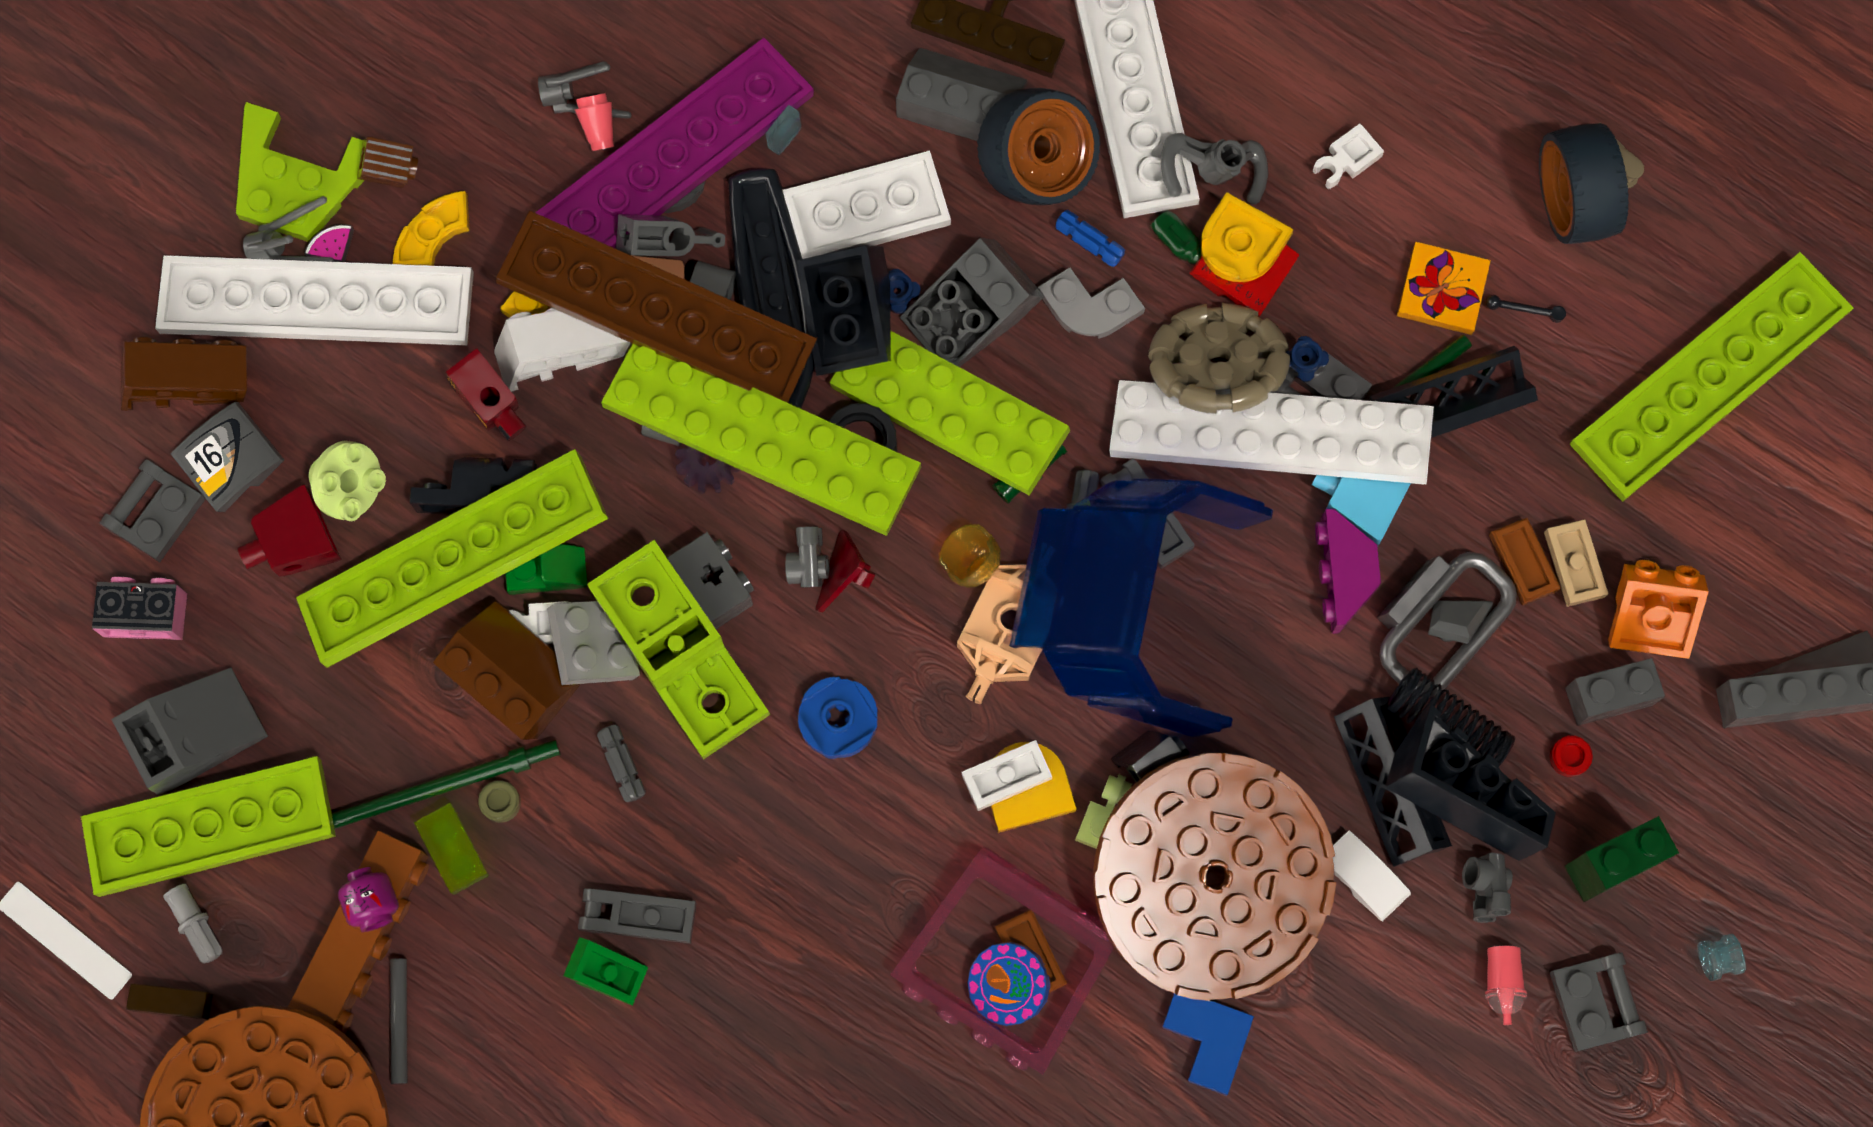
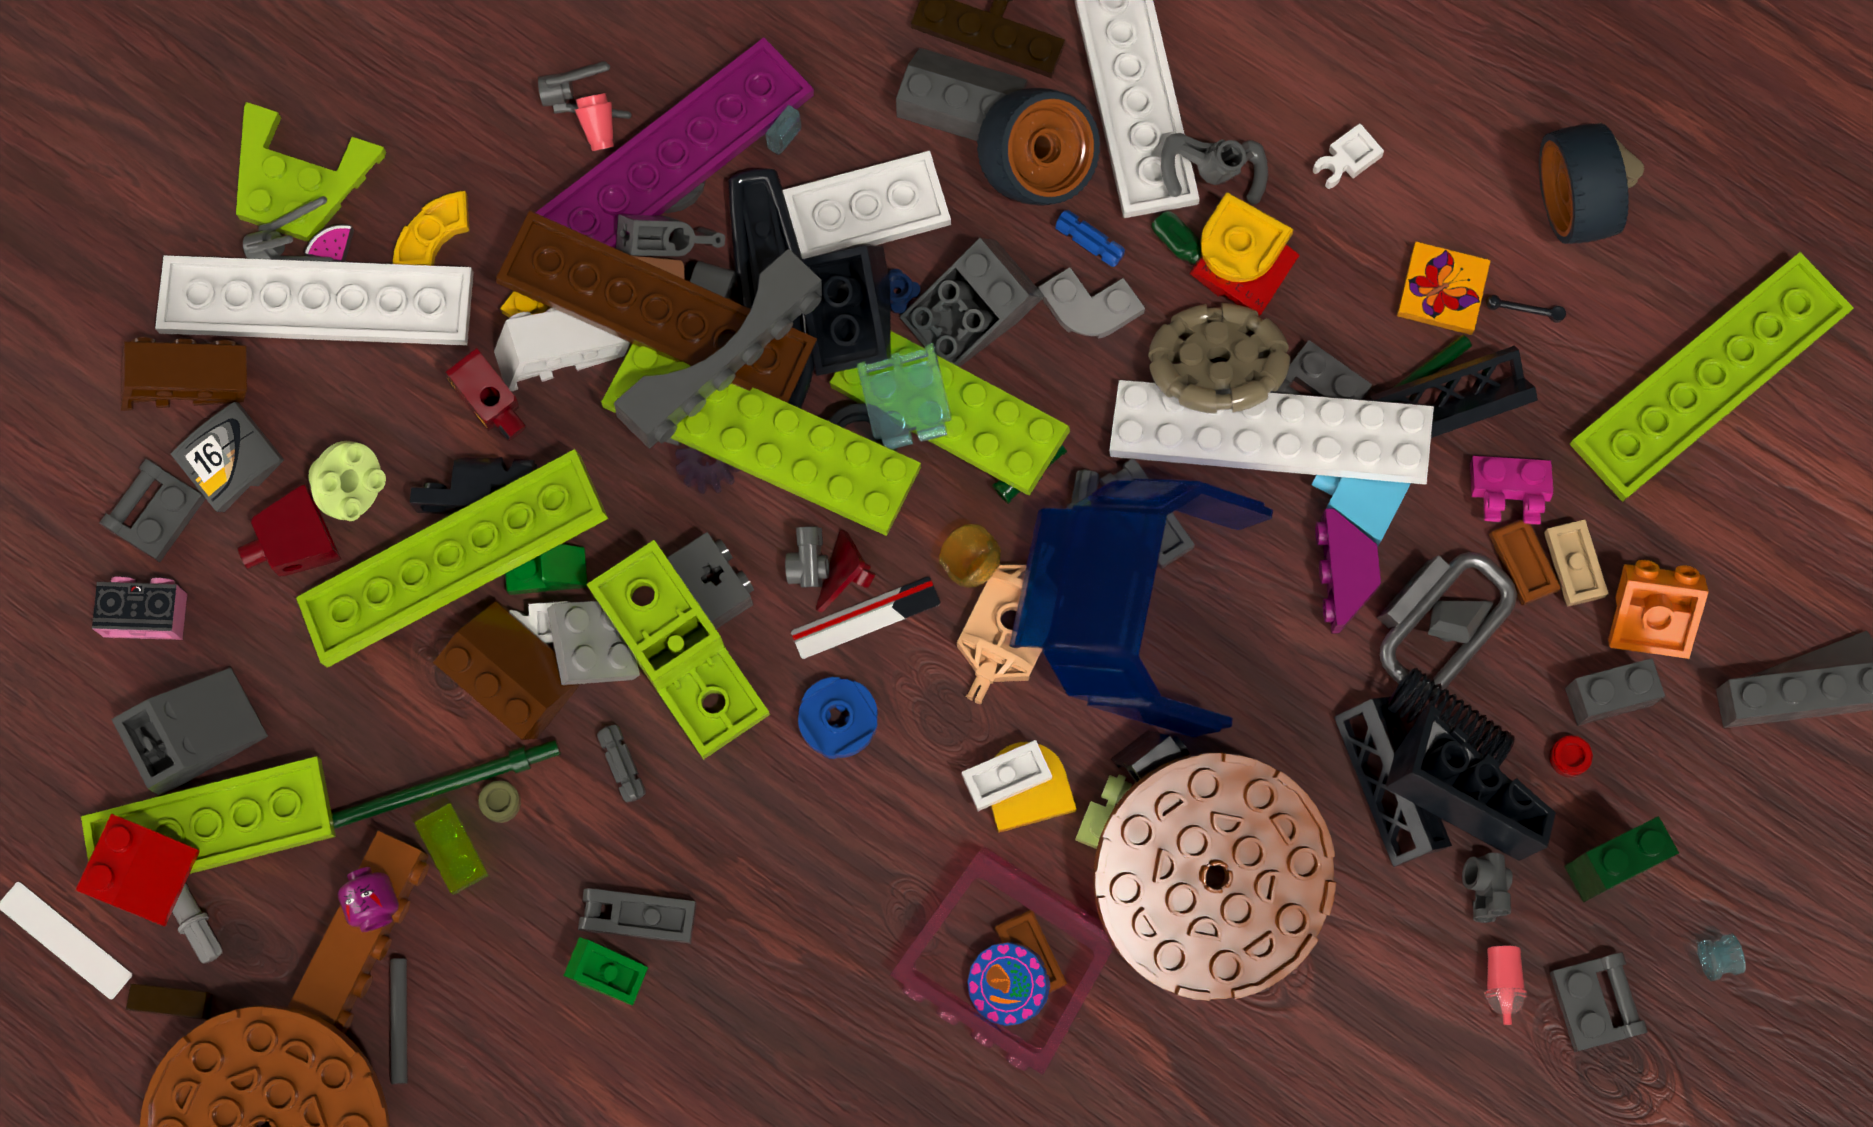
reddish brown brick [357,136,418,188] -> none
blue tile [1162,993,1254,1096] -> none
dark blue plate [1286,336,1329,382] -> none
white slope [1333,830,1411,921] -> none
none -> red slope [76,814,200,927]
none -> dark grey arch [614,249,822,449]
none -> sticker [791,577,941,659]
none -> clear light blue plate [857,343,952,450]
none -> dark pink plate [1470,456,1553,524]

